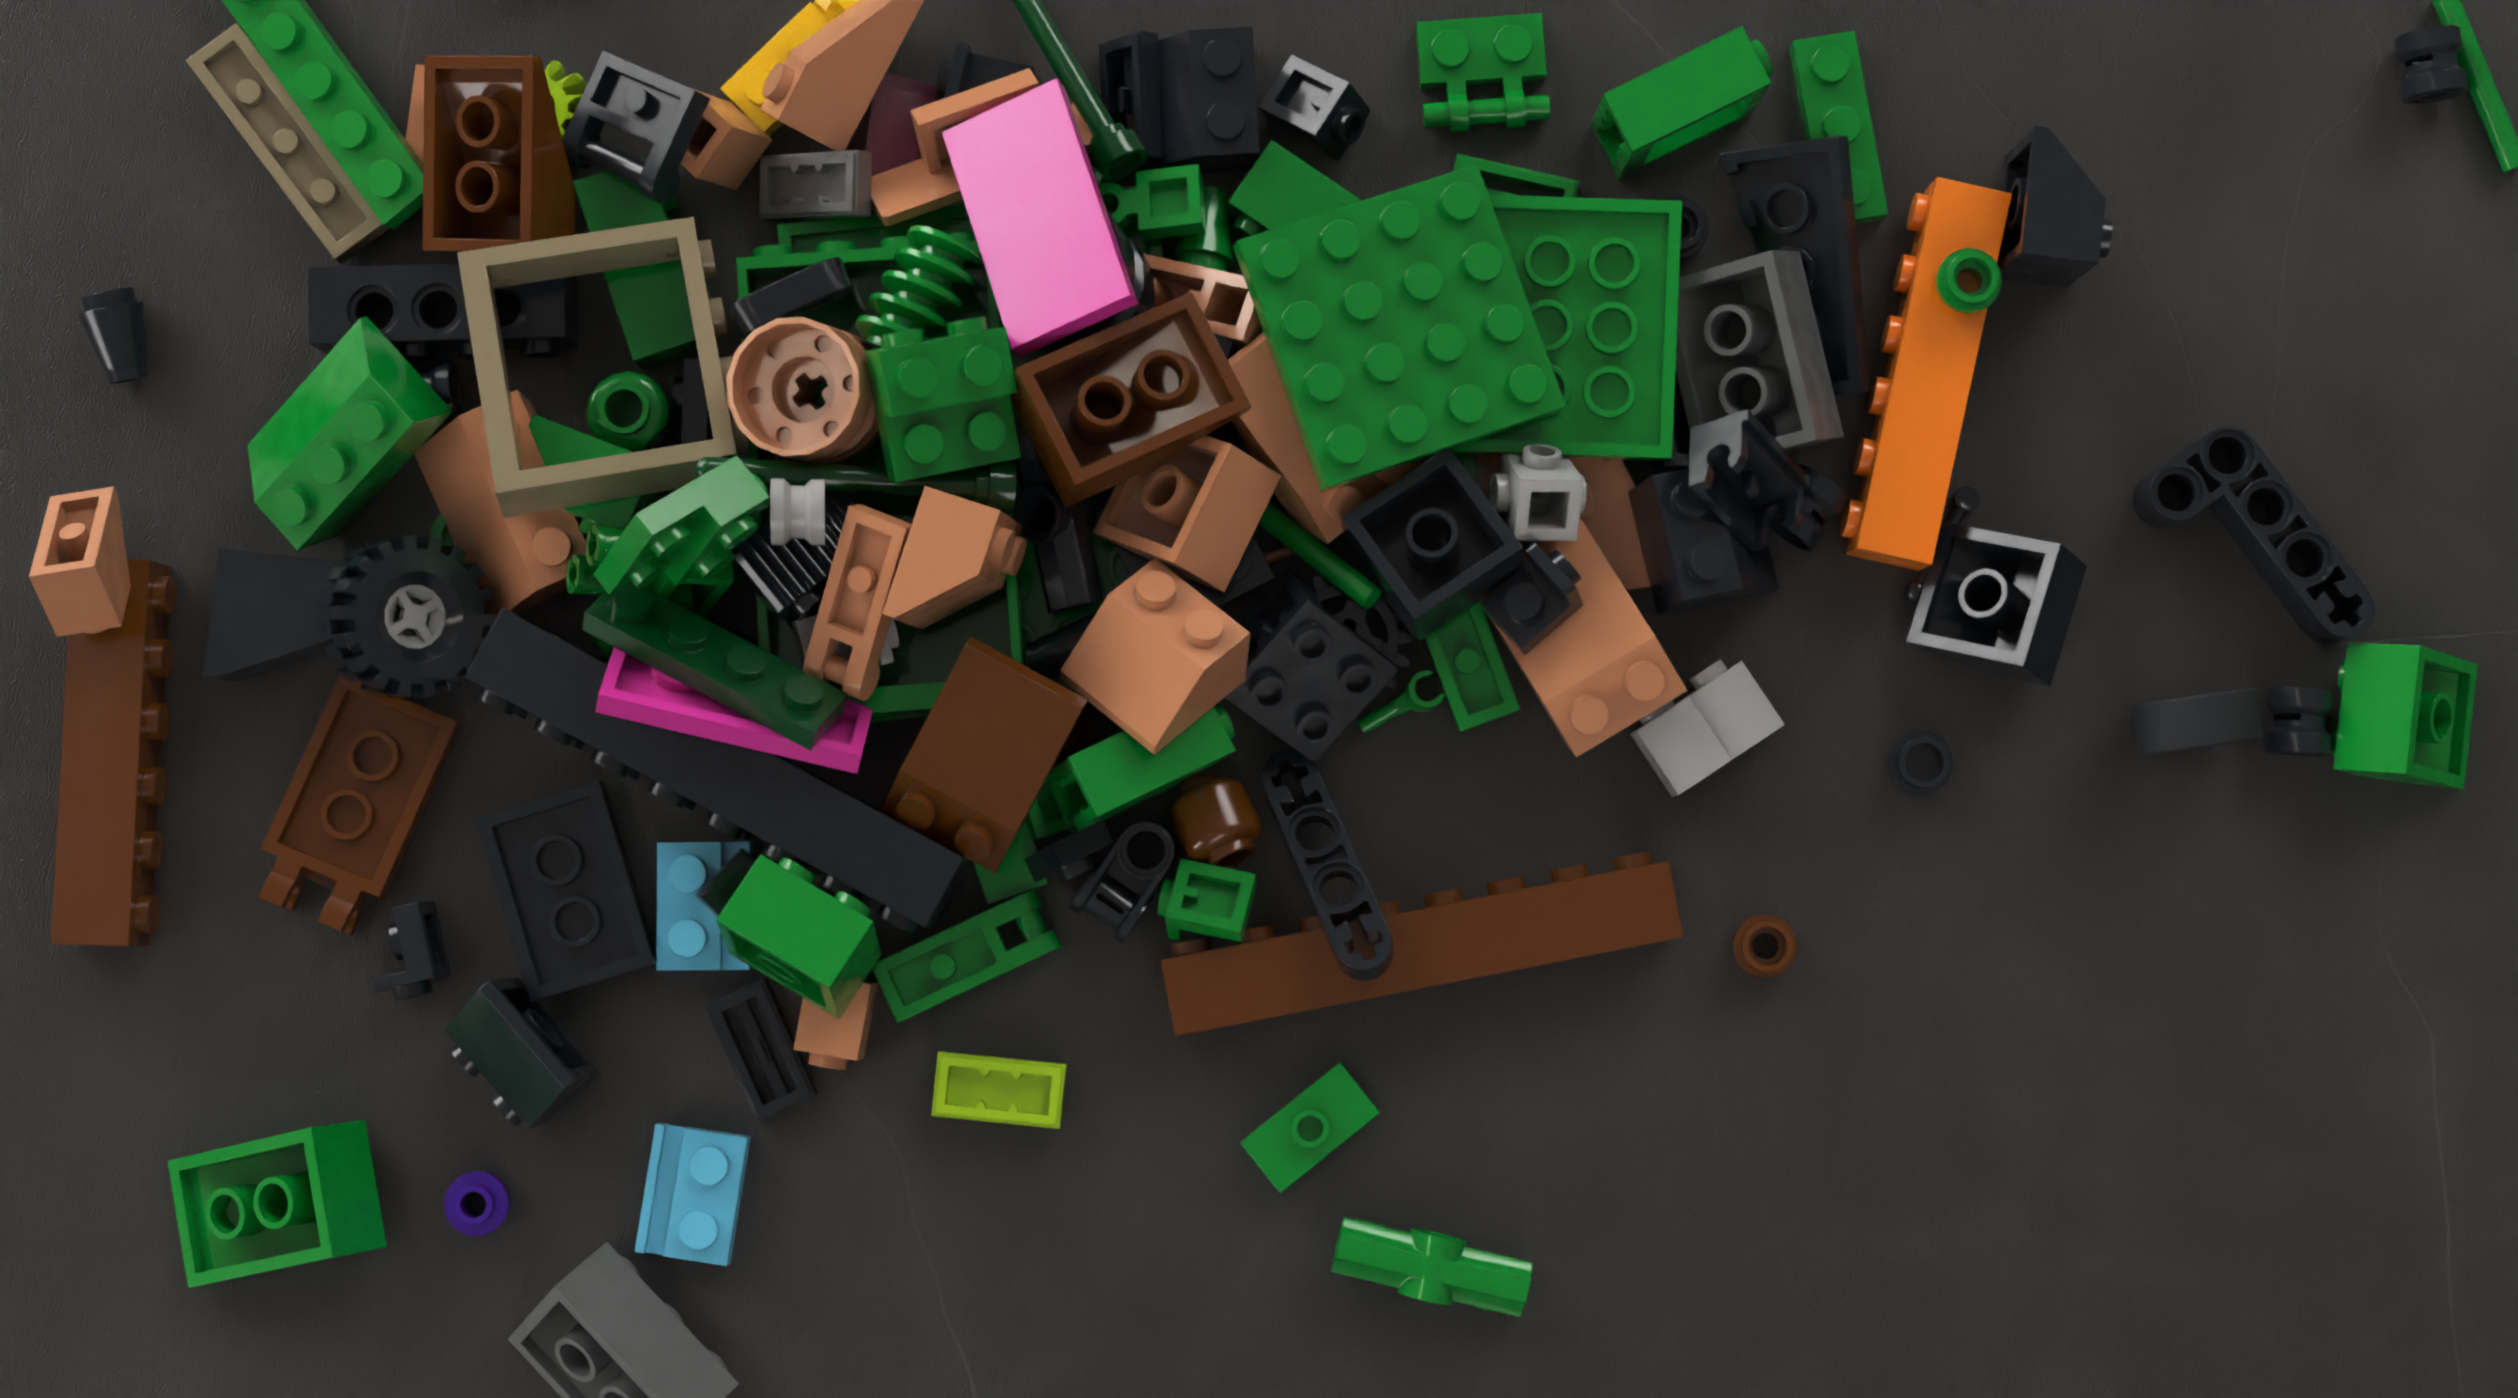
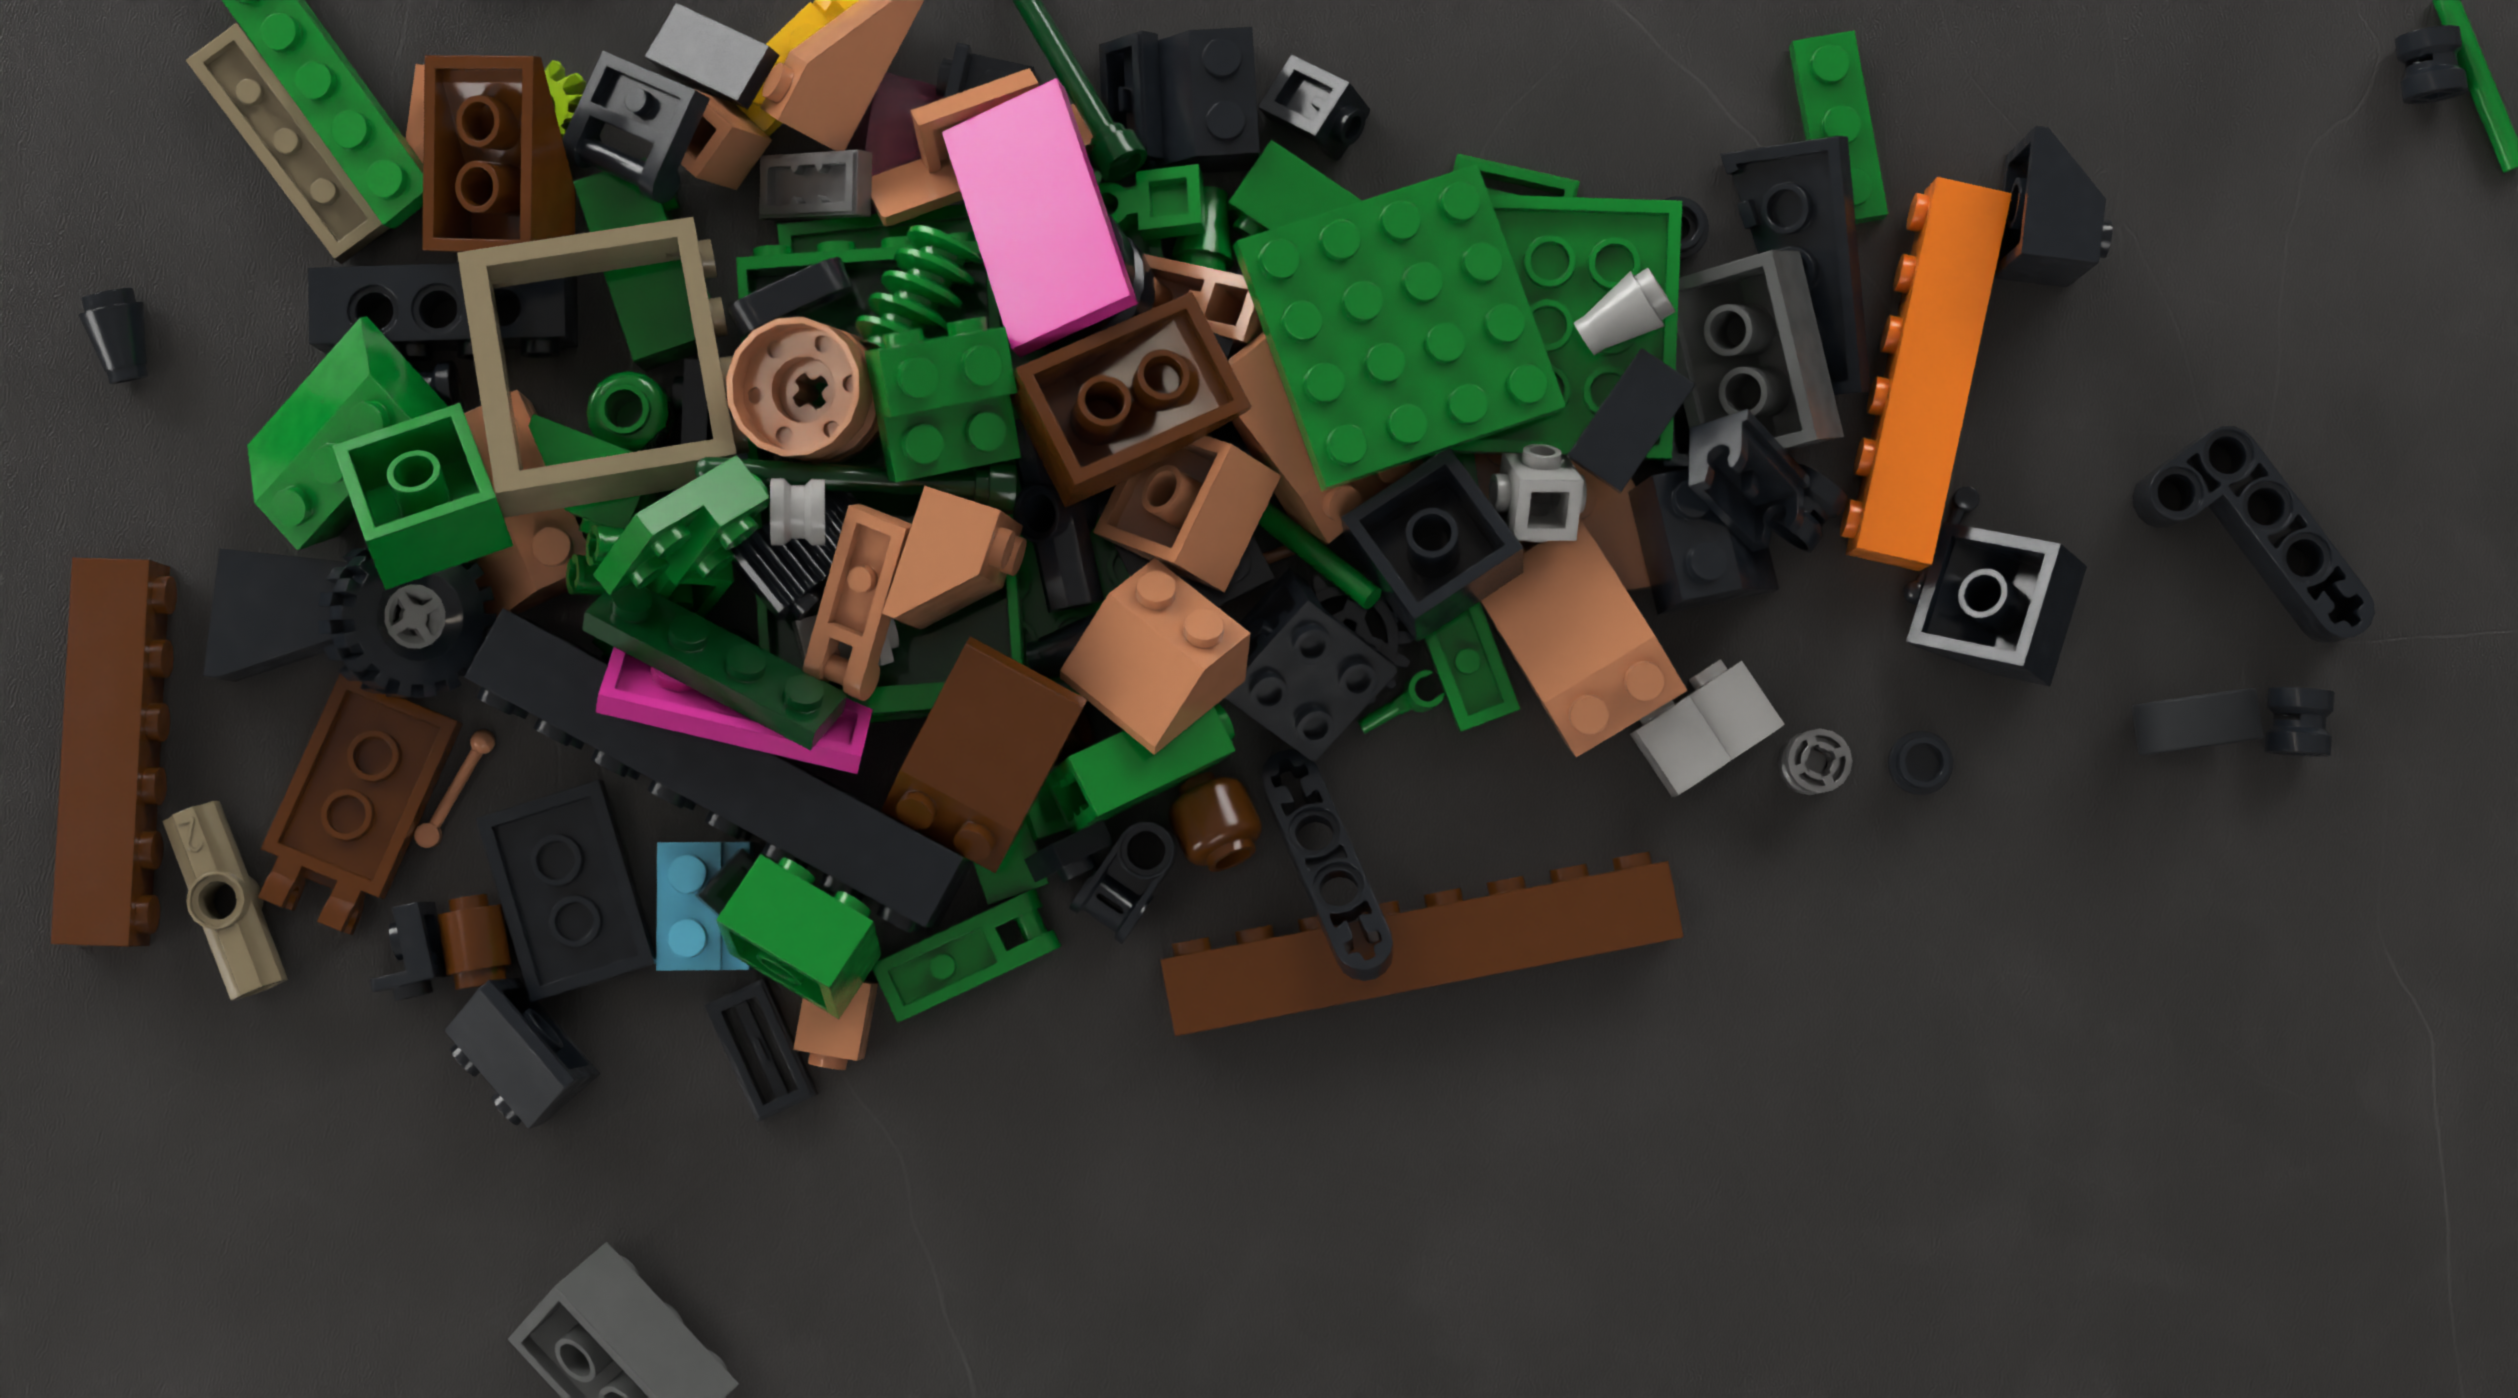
nougat slope [29,486,131,637] -> none
green slope [167,1120,387,1288] -> none
dark purple plate [444,1171,510,1236] -> none
medium azure plate [634,1122,751,1266] -> none
lime plate [931,1051,1067,1129] -> none
green bracket [1158,858,1257,942] -> none
green plate [1240,1061,1380,1193] -> none
green piece [1331,1216,1533,1317] -> none
green plate [1415,13,1550,133] -> none
black bracket [1480,542,1583,656] -> none
green window [1590,26,1773,180] -> none
reddish brown plate [1732,914,1797,978] -> none
green plate [1936,248,2002,314] -> none
green slope [2331,642,2478,790] -> none
none -> dark tan piece [162,801,288,1001]
none -> green brick [332,403,513,590]
none -> nougat hinge [414,729,495,848]
none -> reddish brown brick [437,894,512,990]
none -> tile [645,3,780,110]
none -> black tile [1567,348,1695,493]
none -> light grey cone [1574,268,1676,355]
none -> flat silver wheel [1778,729,1852,795]

